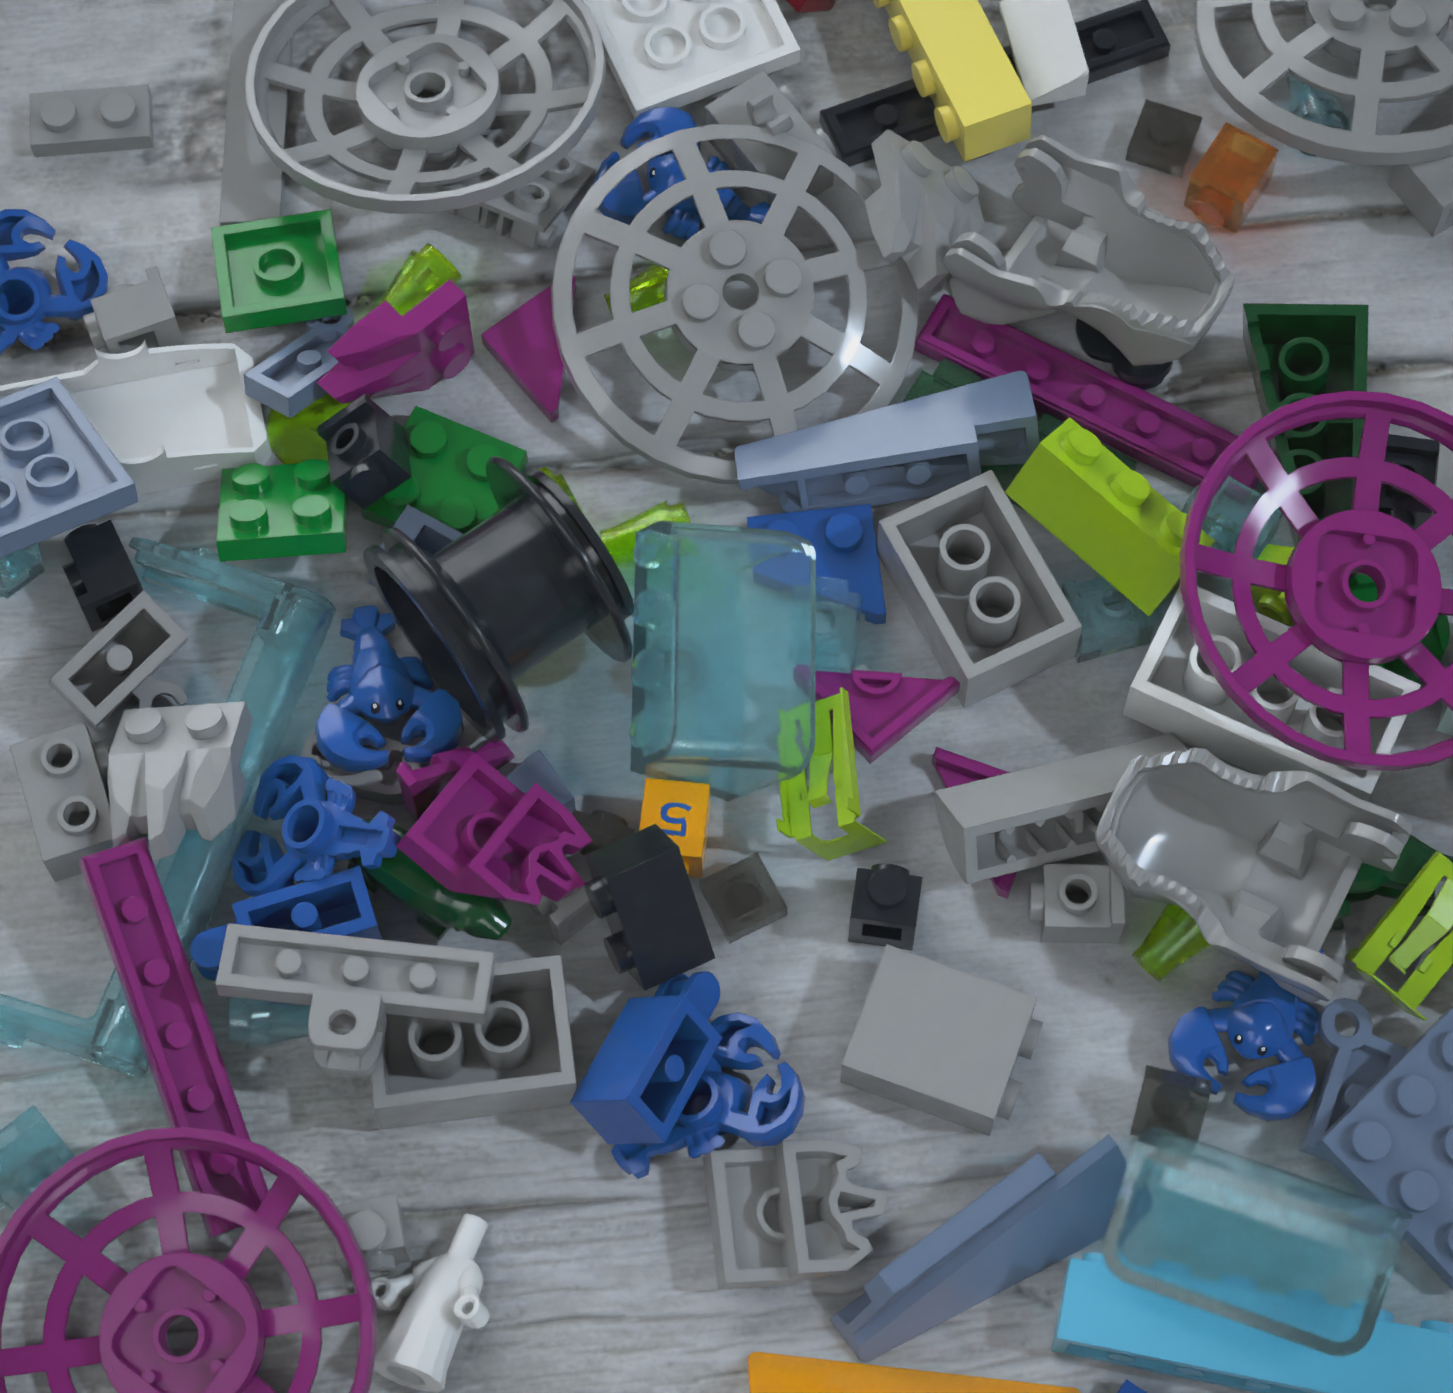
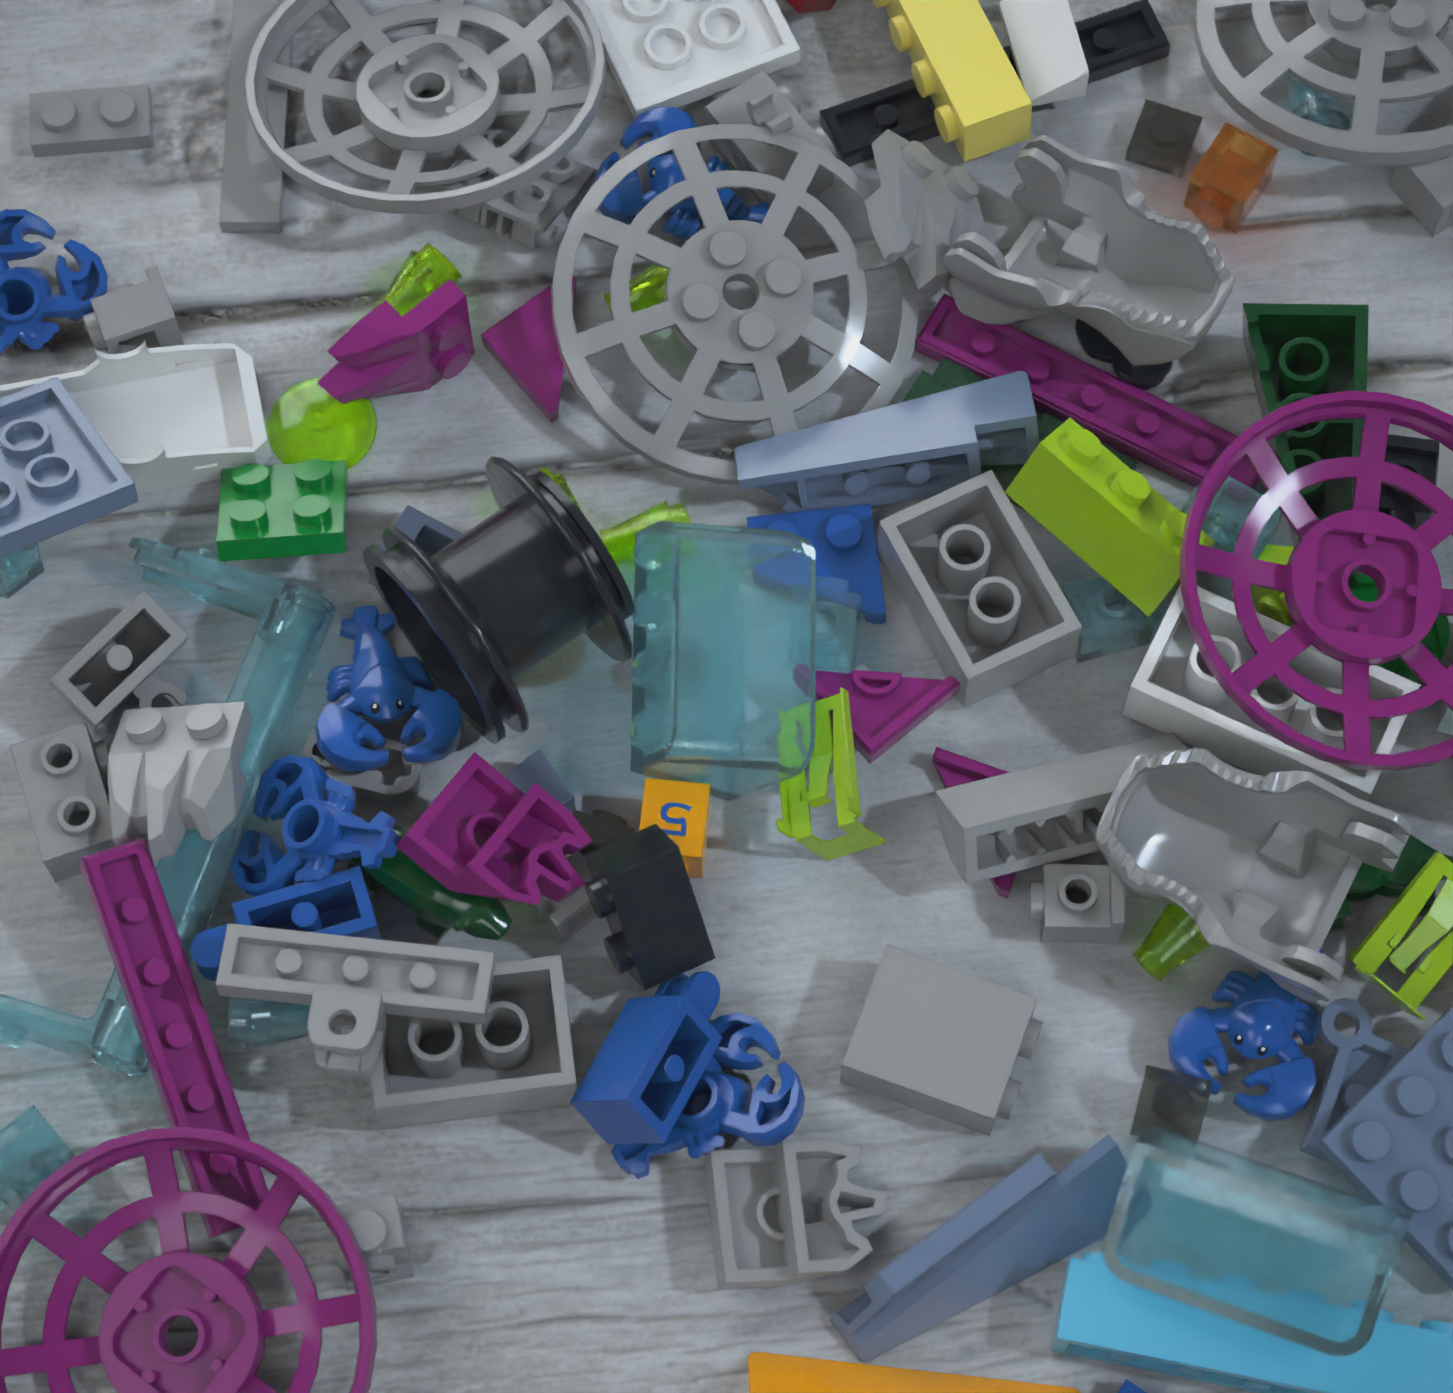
black brick [62,520,143,632] -> none
green plate [211,209,348,334] -> none
sand blue hinge [243,306,354,418] -> none
black brick [317,394,412,510] -> none
green plate [361,405,528,534] -> none
white piece [371,1214,489,1393] -> none
magenta tile [396,740,515,821] -> none
clear smoke plate [700,852,787,944] -> none
black brick [848,863,923,950] -> none

